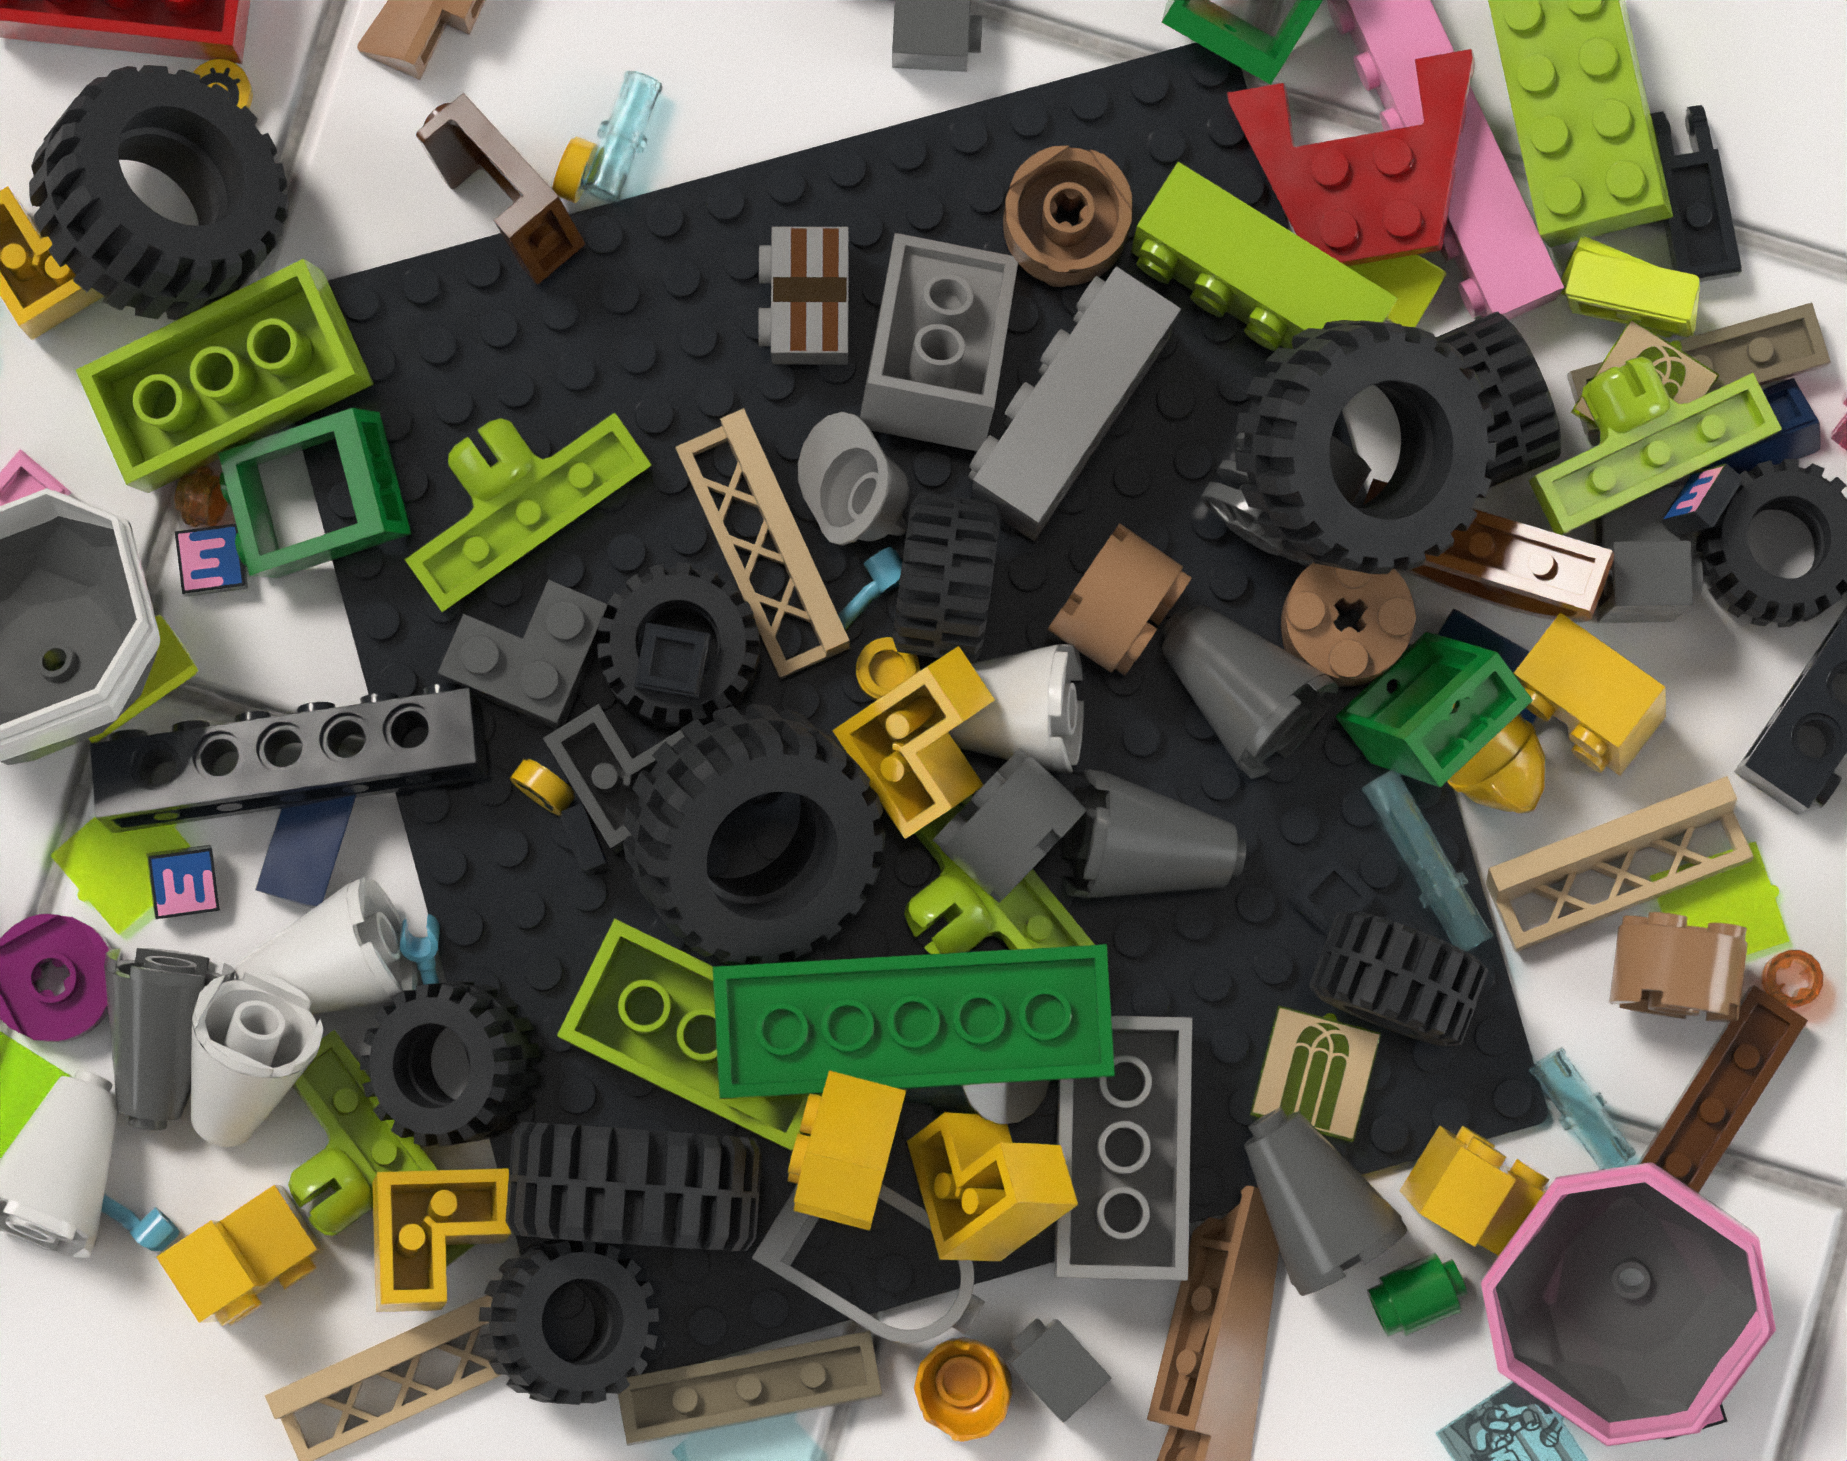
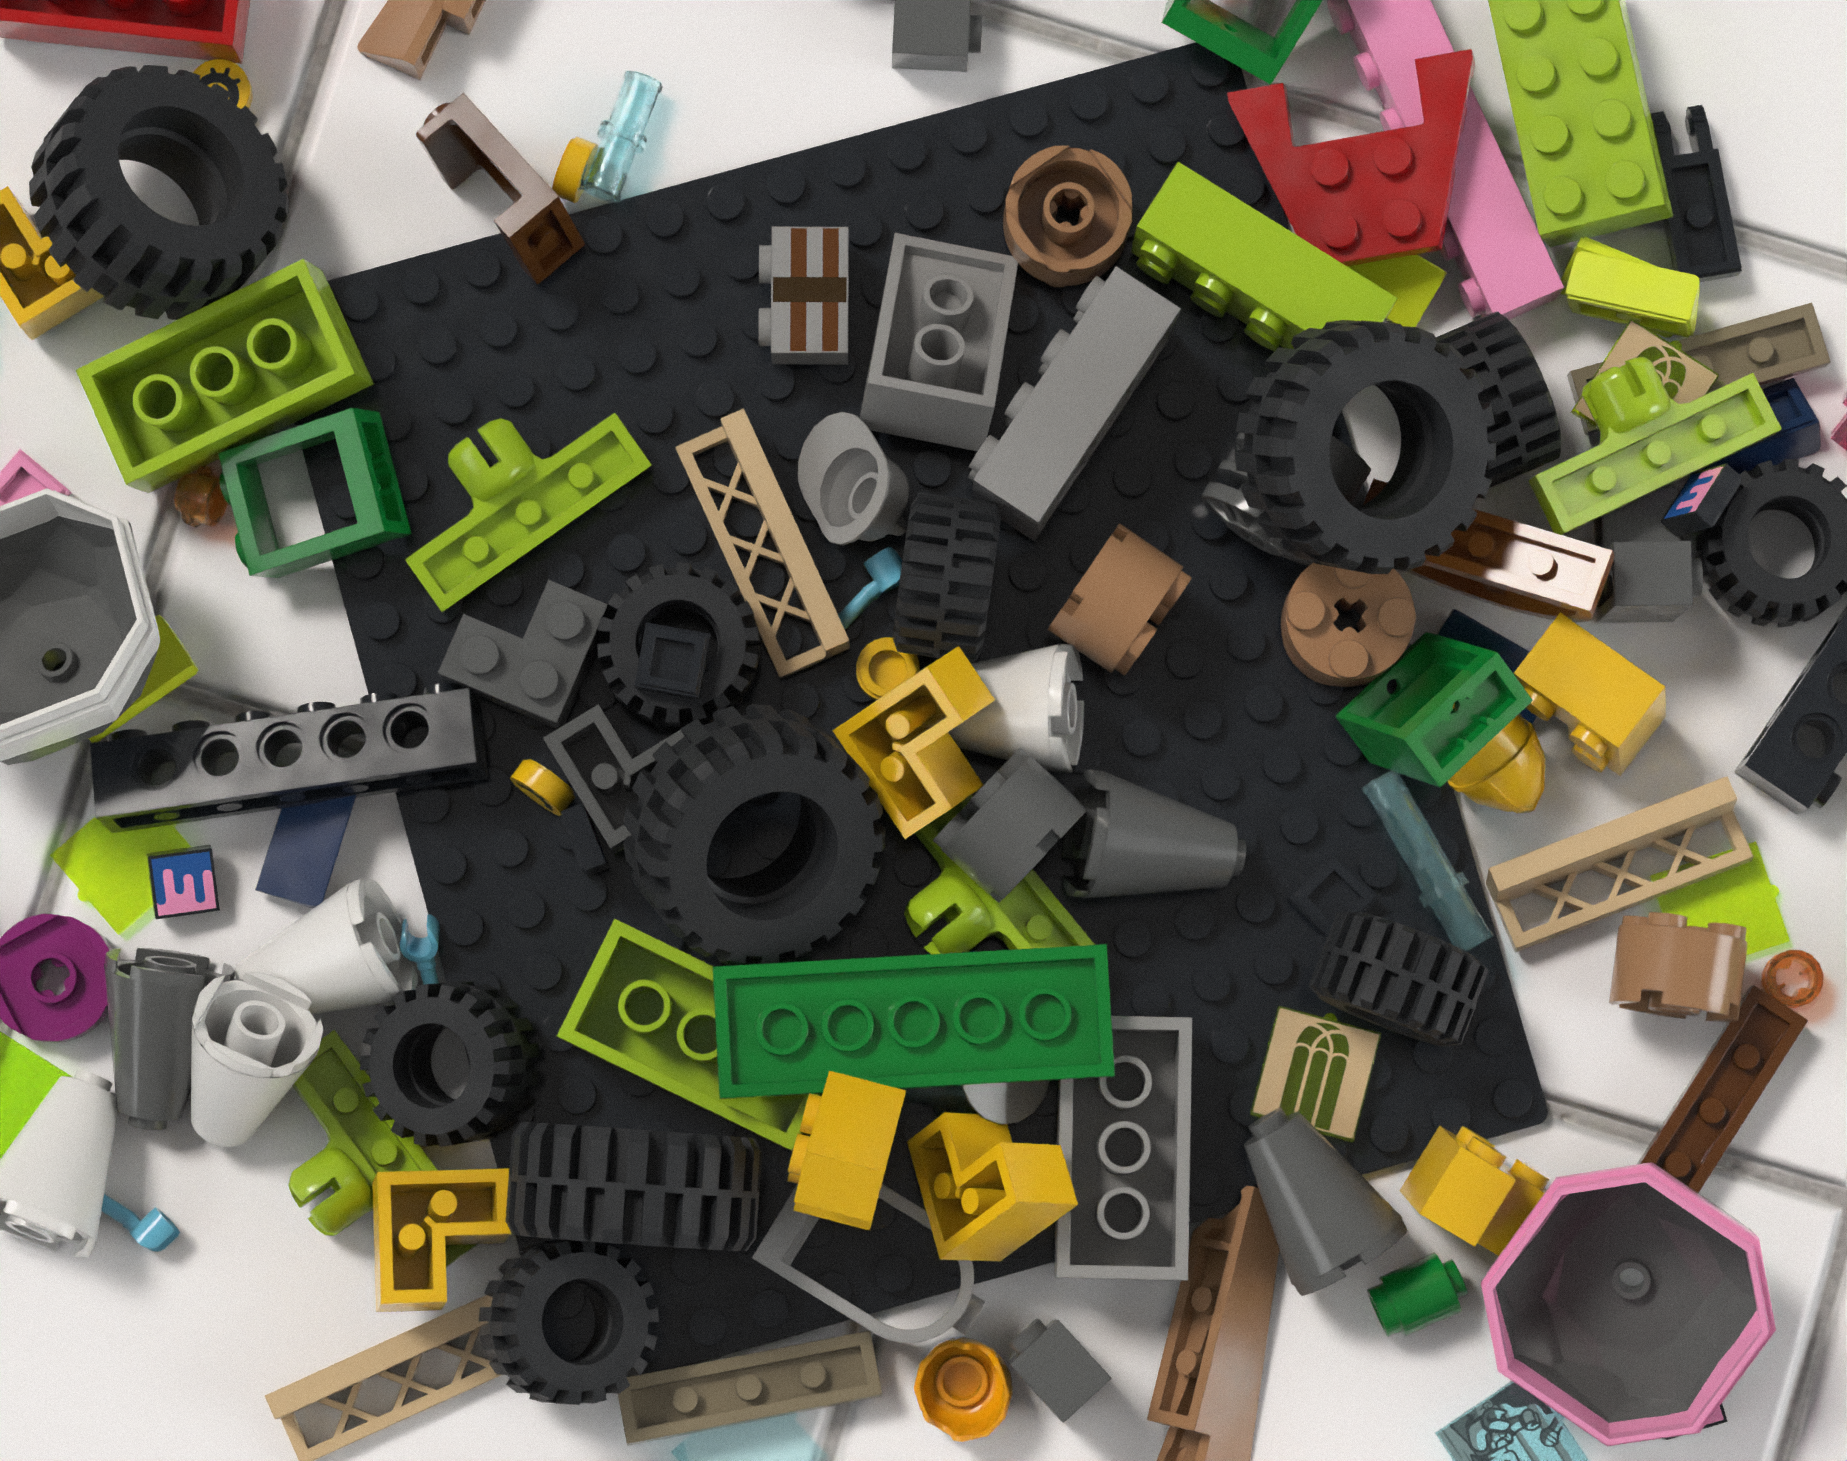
yellow brick [156,1184,324,1326] -> none
tile [175,523,248,597] -> none
dark grey cone [1161,605,1339,779] -> none
clear light blue pin [1528,1047,1636,1170] -> none

